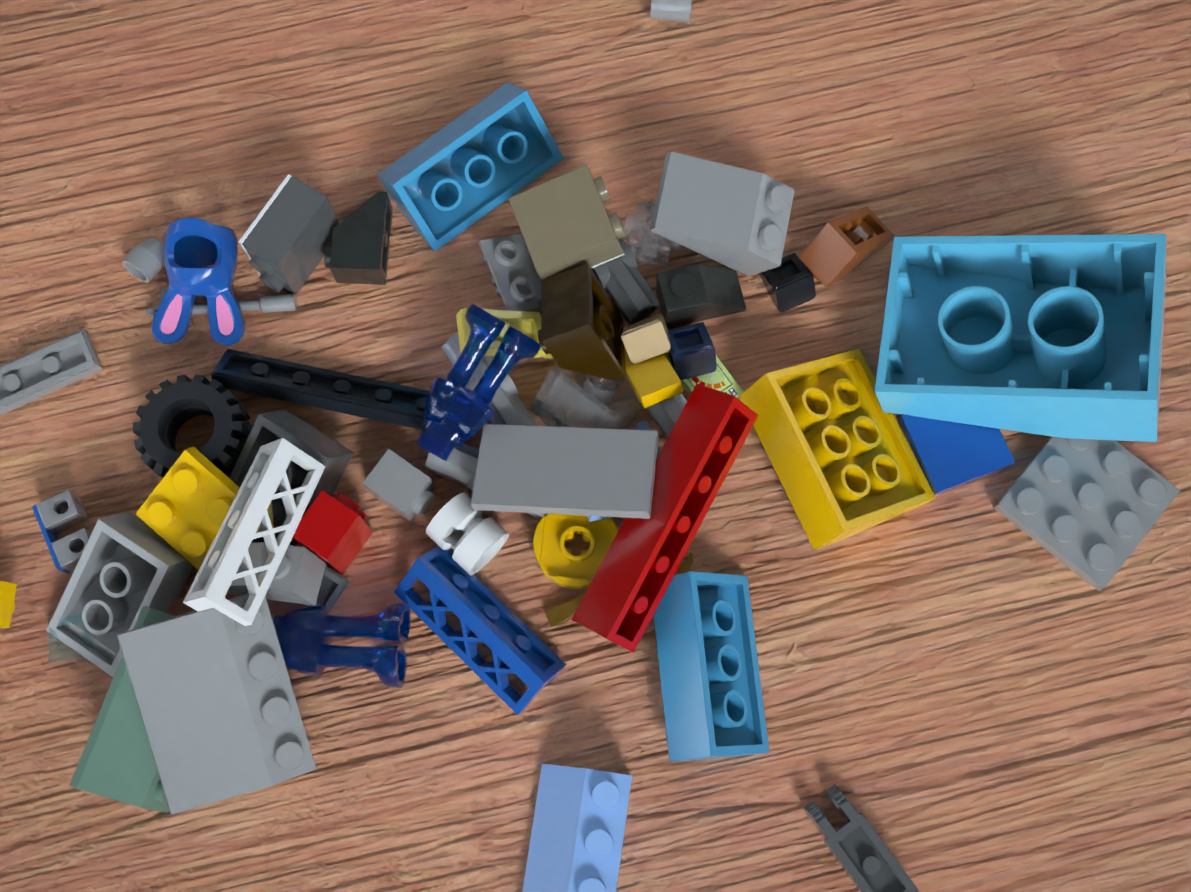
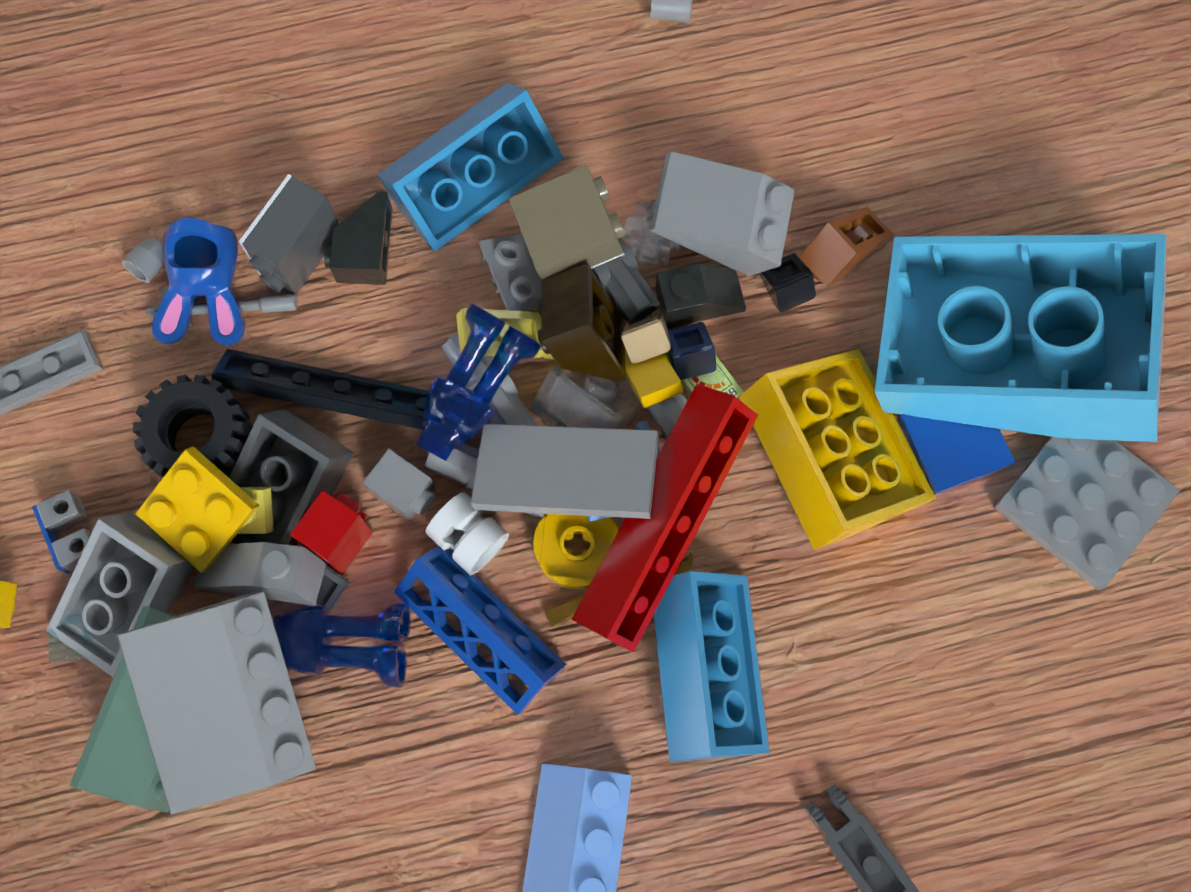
white fence [183,438,326,626] -> none

